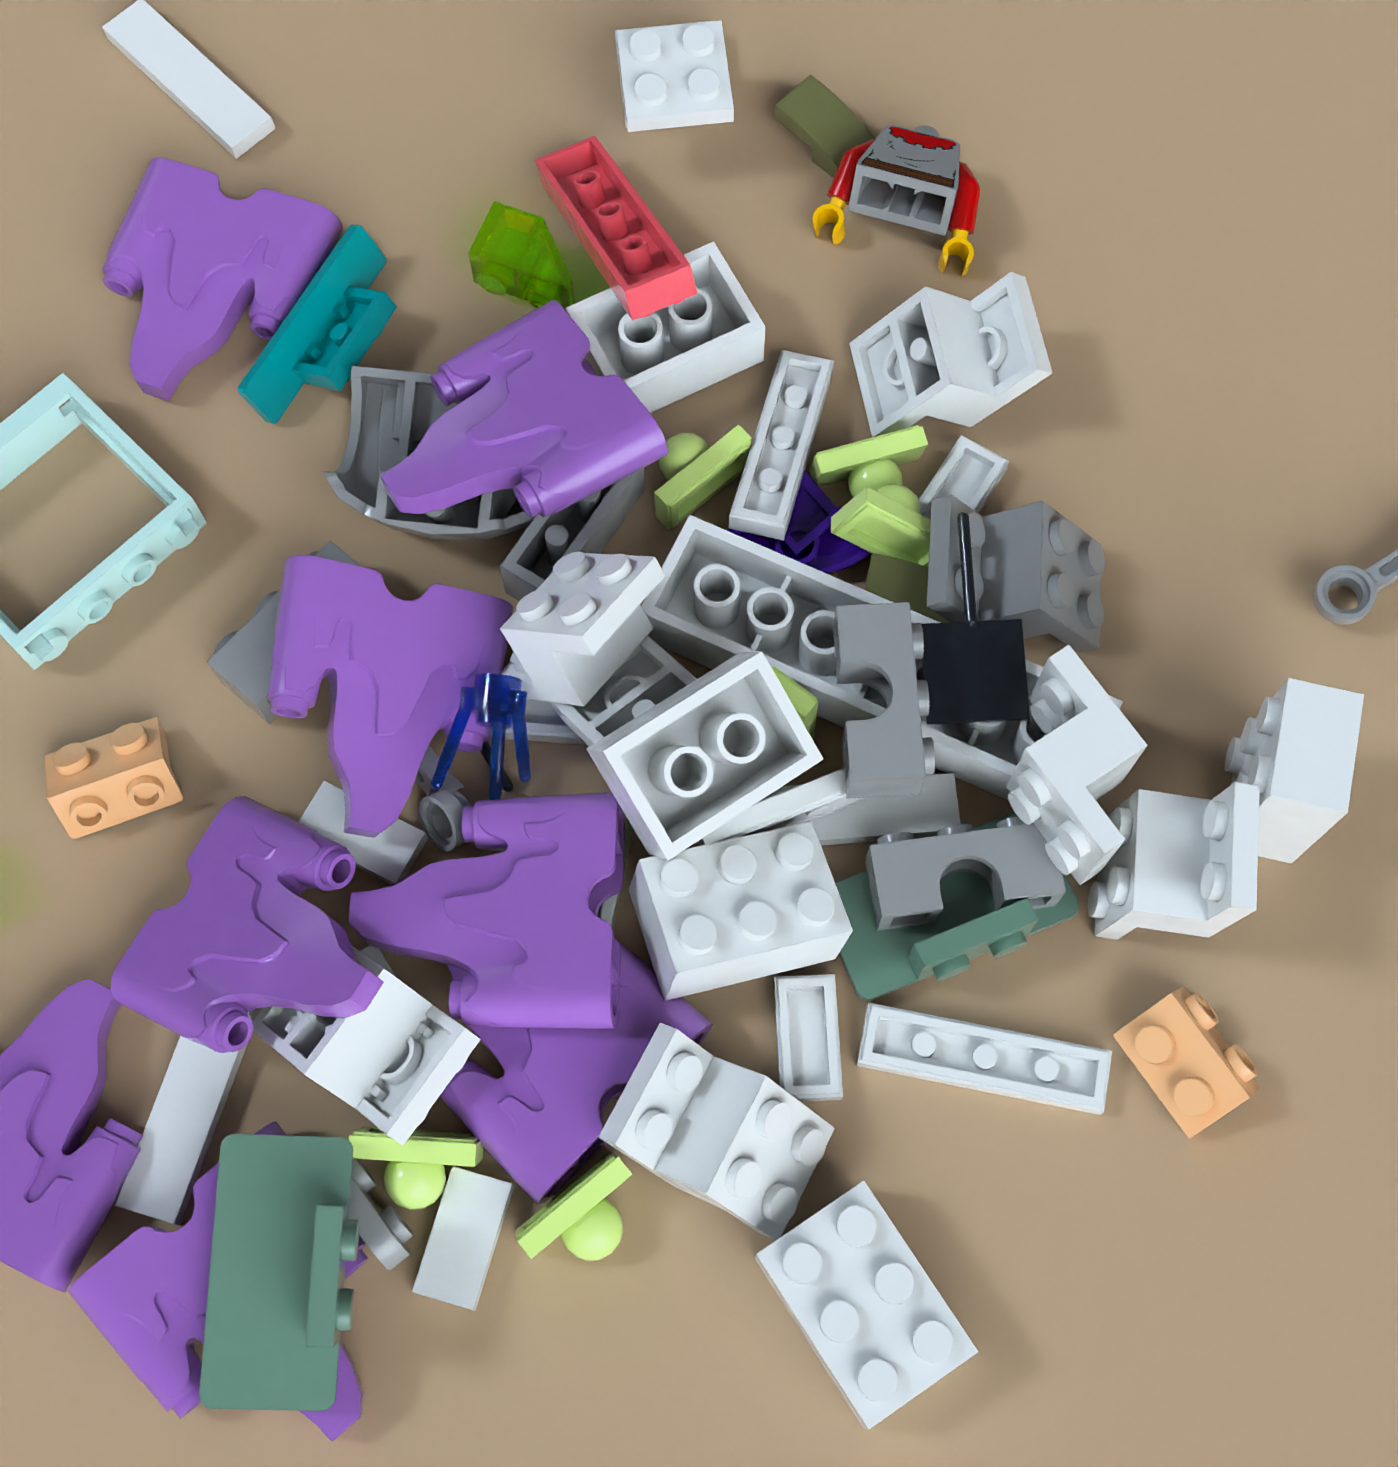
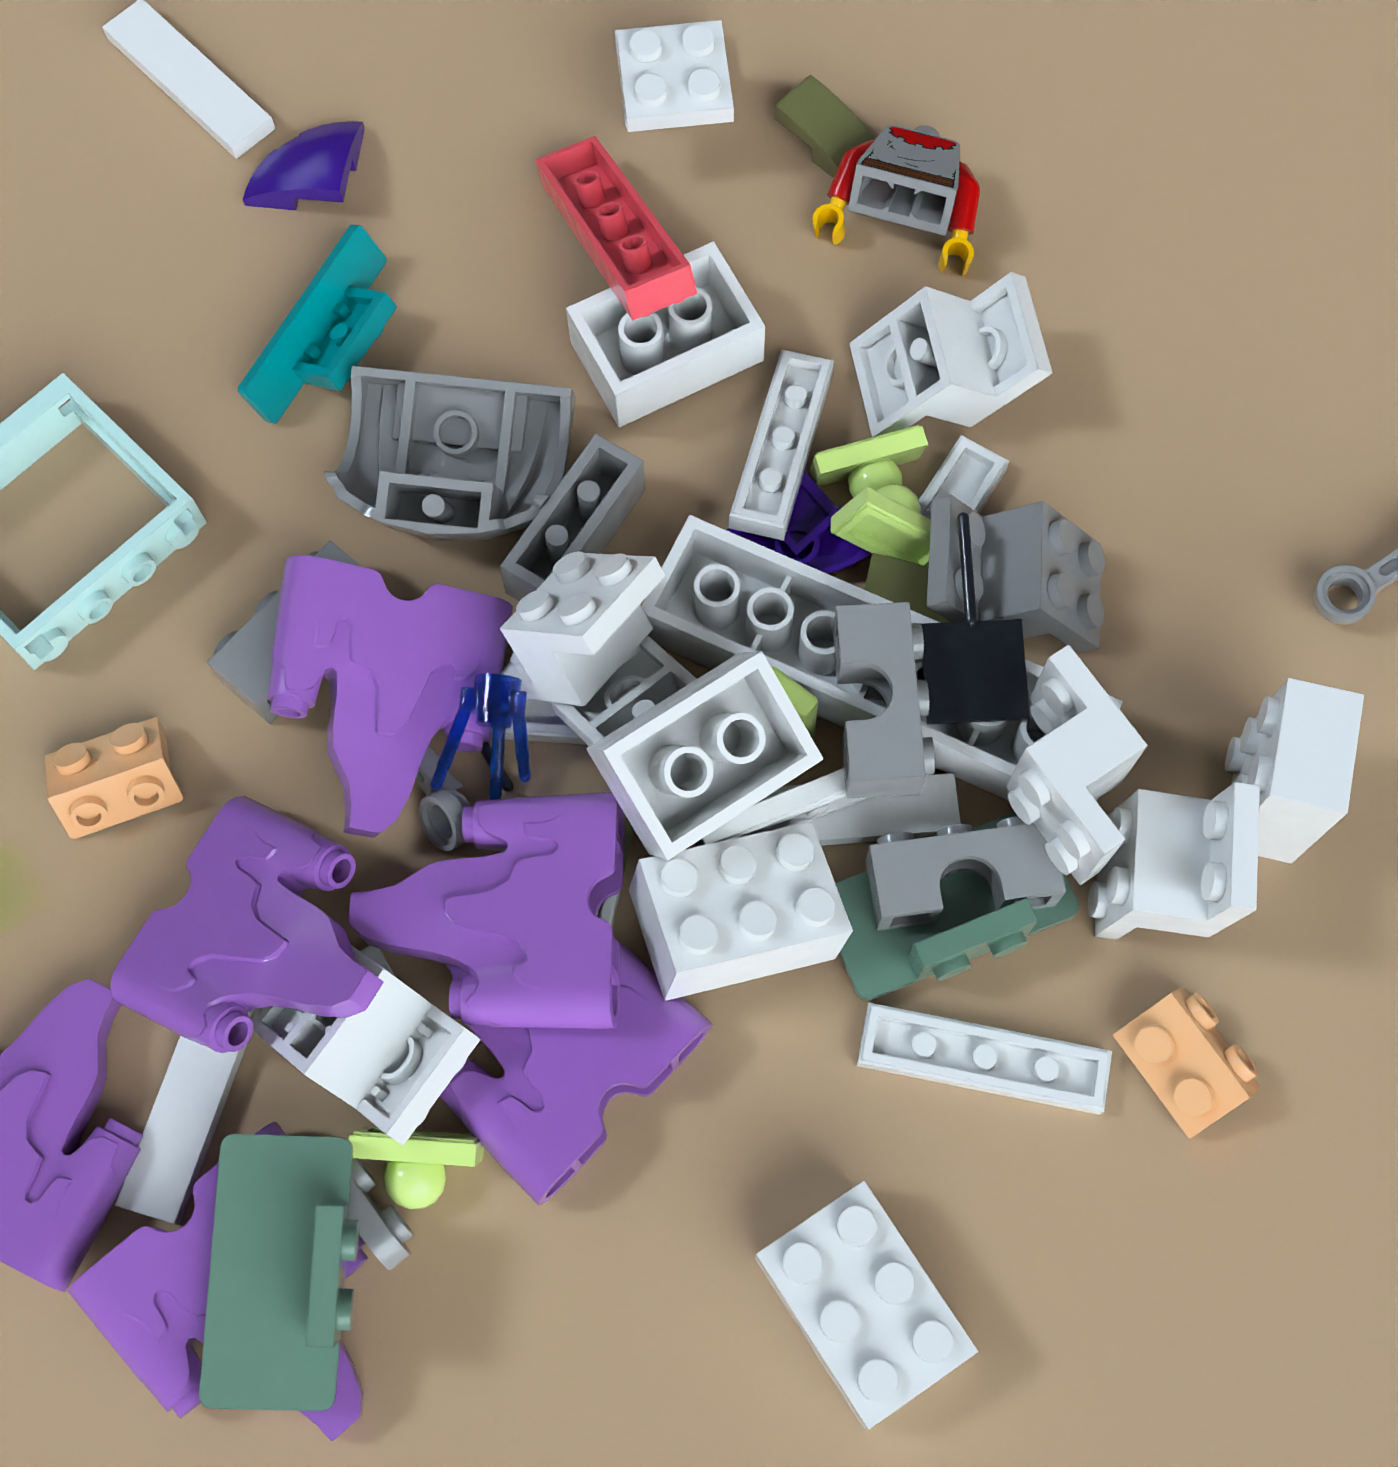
medium lavender rock [102,157,343,401] -> none
white tile [299,781,428,886] -> none
medium lavender rock [381,299,668,518] -> none
white tile [412,1166,514,1311] -> none
clear neon green slope [468,201,575,311] -> none
yellowish green tile [515,1153,632,1261] -> none
white bracket [599,1023,835,1241] -> none
yellowish green tile [654,425,752,530] -> none
white tile [774,974,843,1102] -> none
none -> dark purple brick [243,121,365,210]

